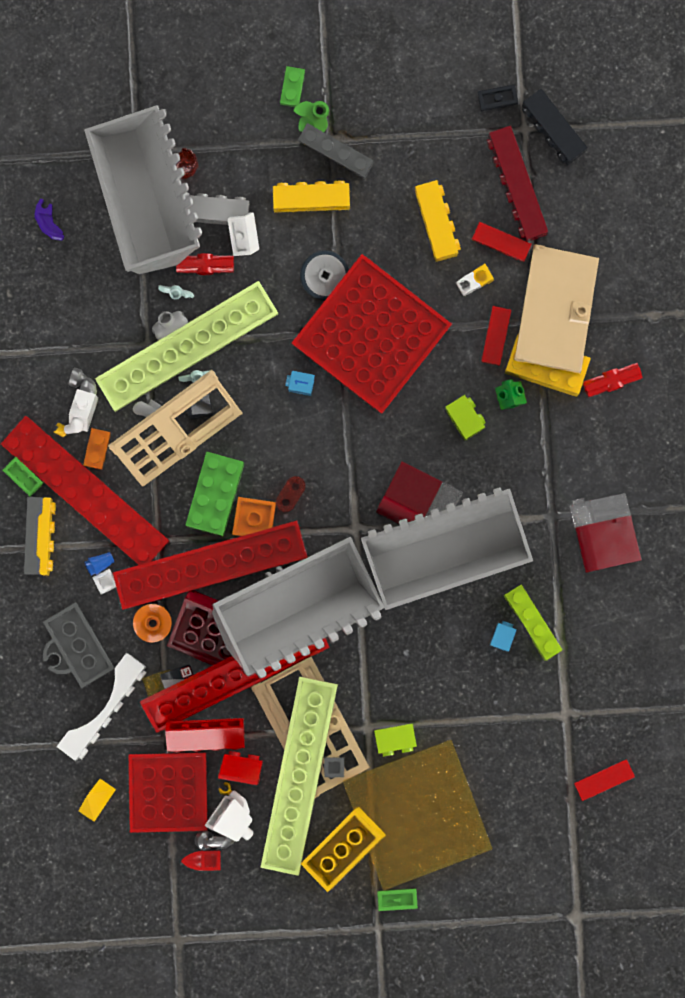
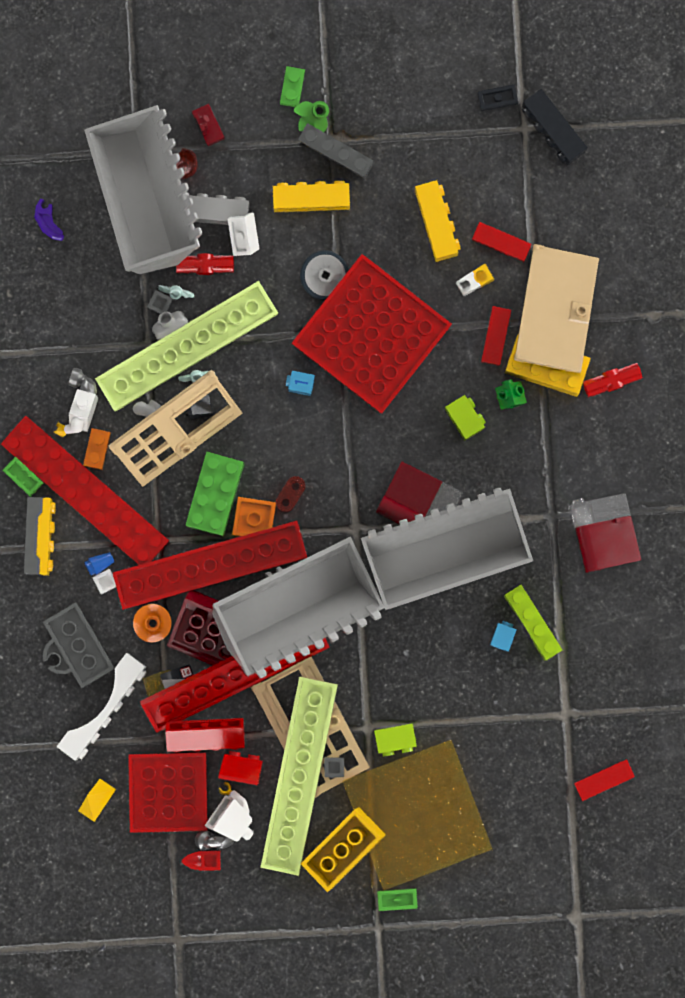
dark red brick [486,125,548,242] -> none
none -> dark grey plate [147,290,173,314]
none -> dark red piece [192,104,225,146]

